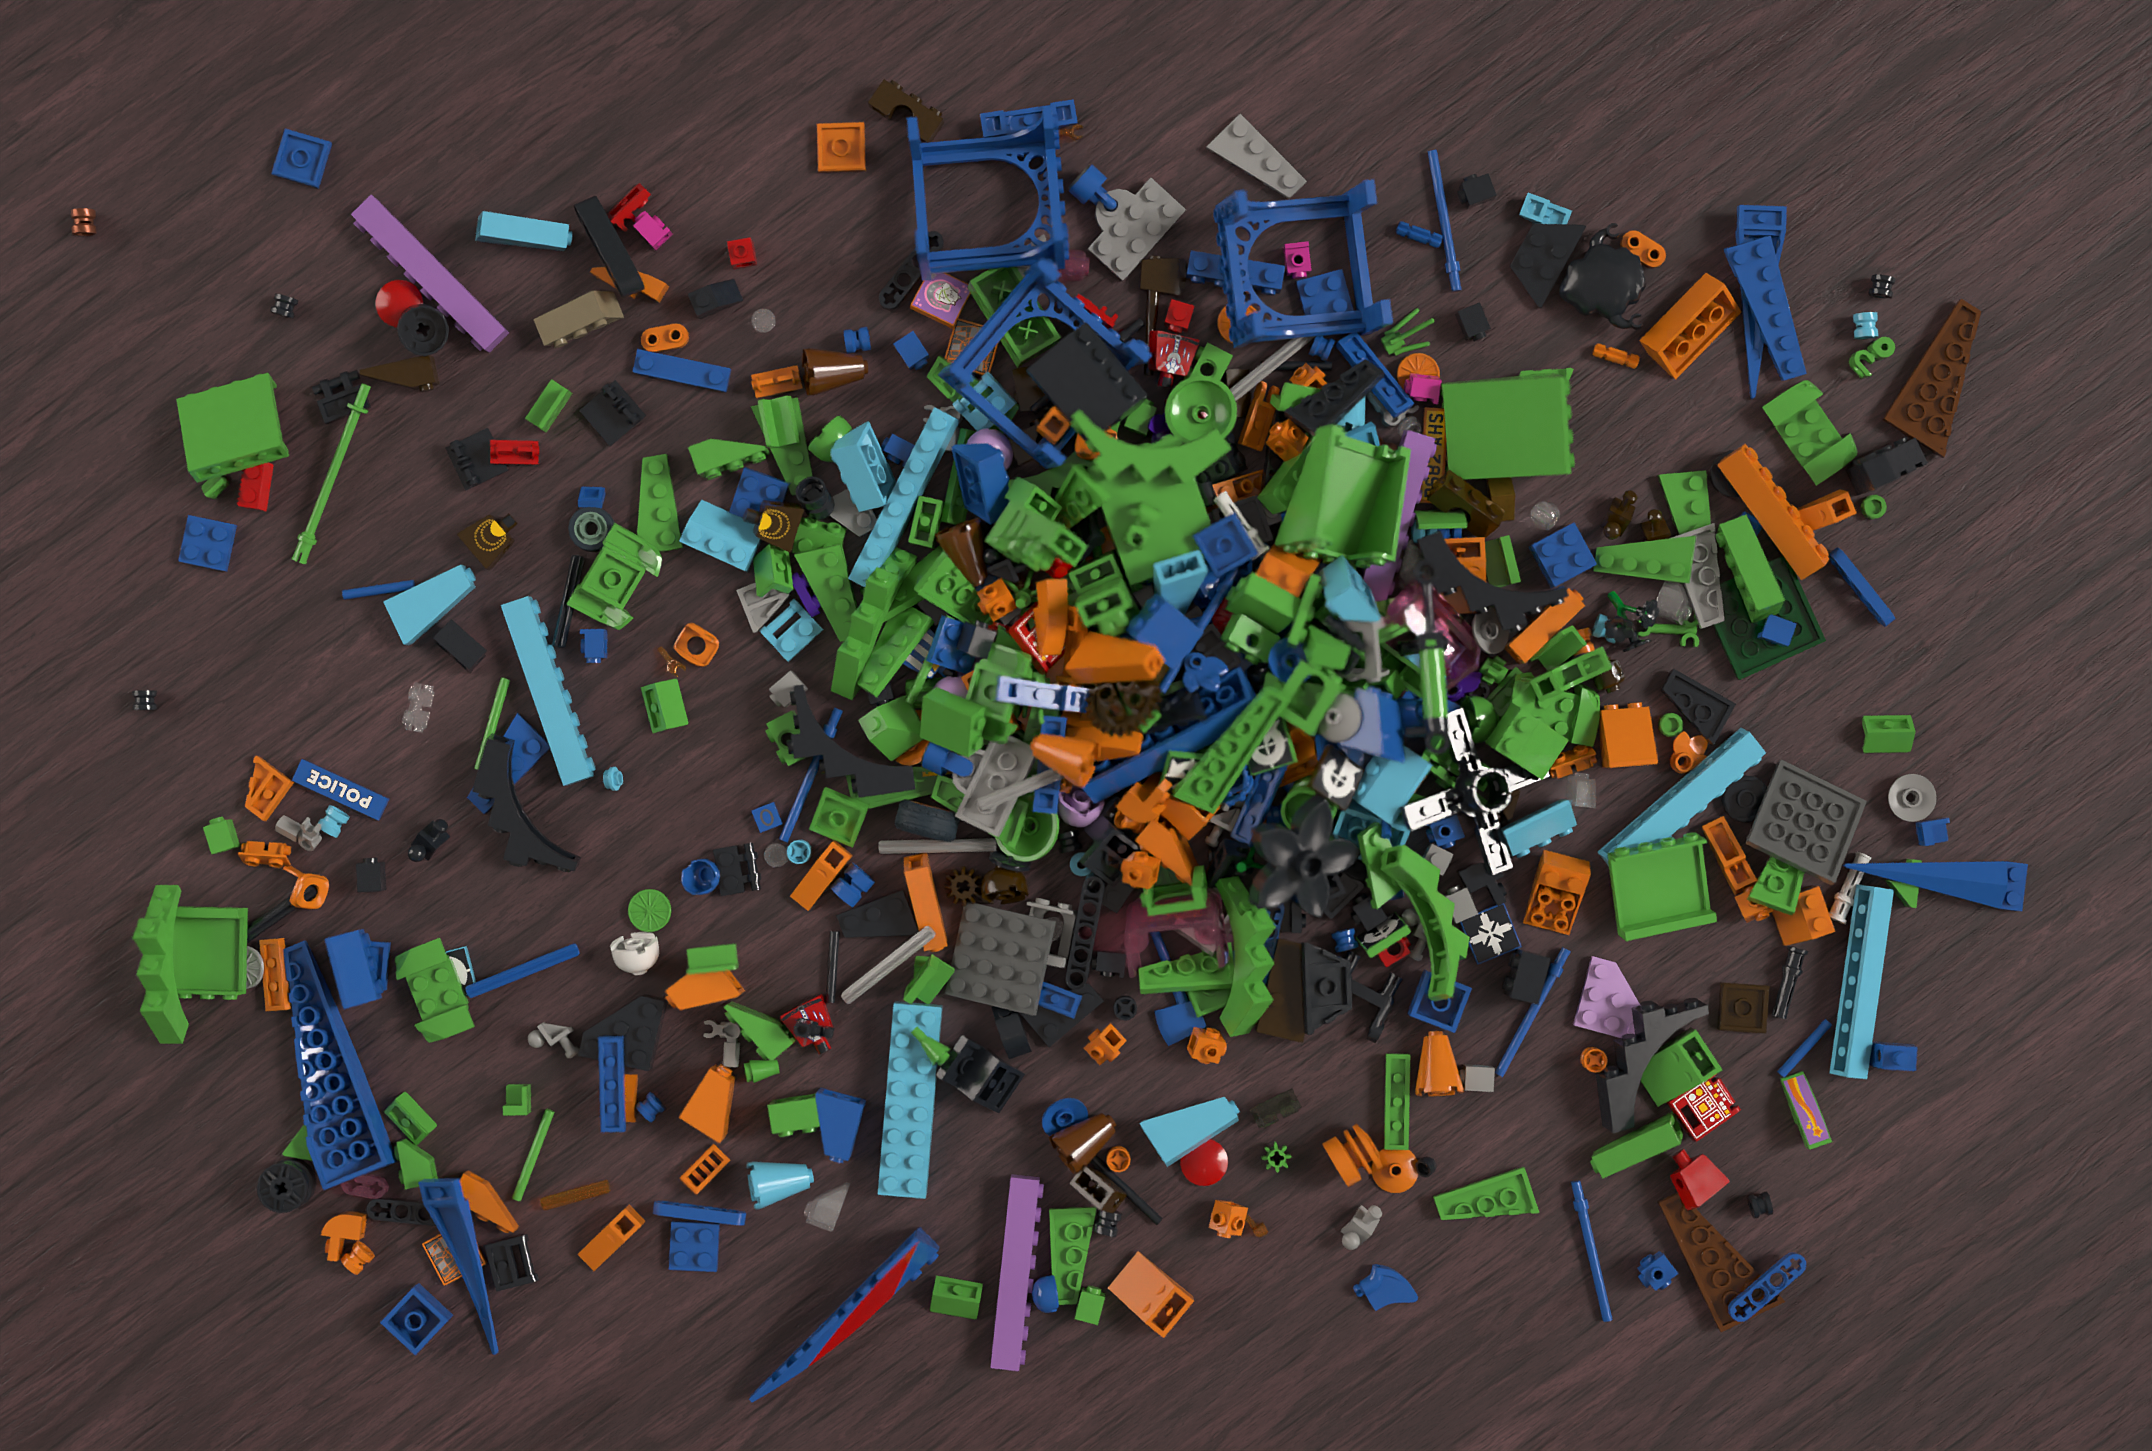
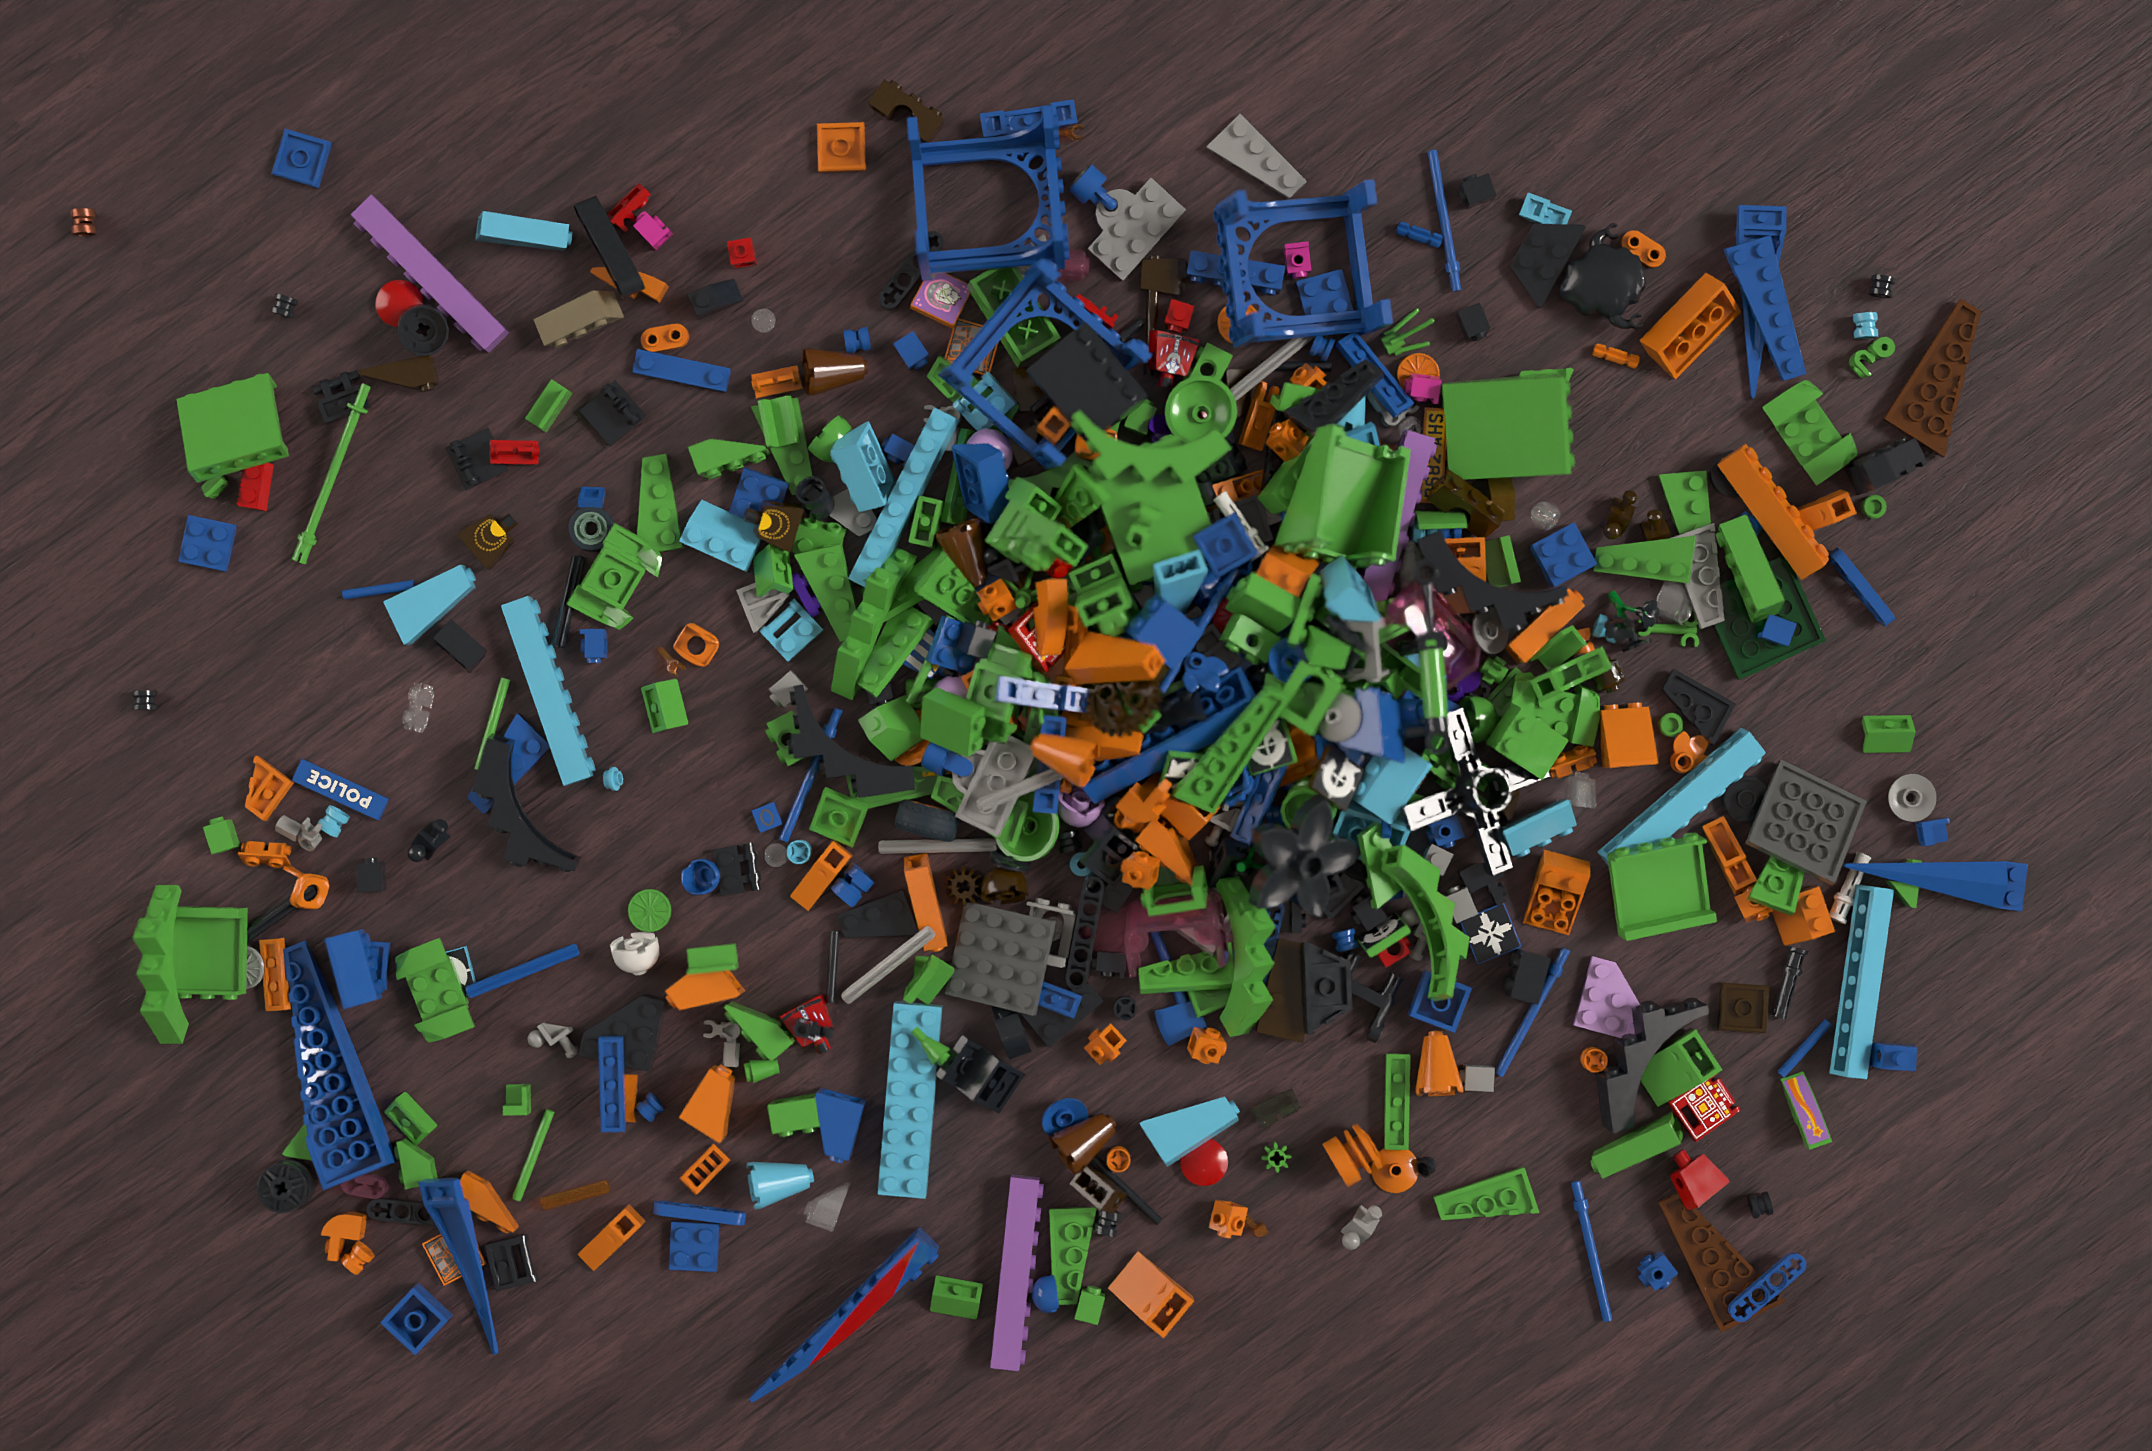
blue arm [1353,1264,1418,1311] -> none

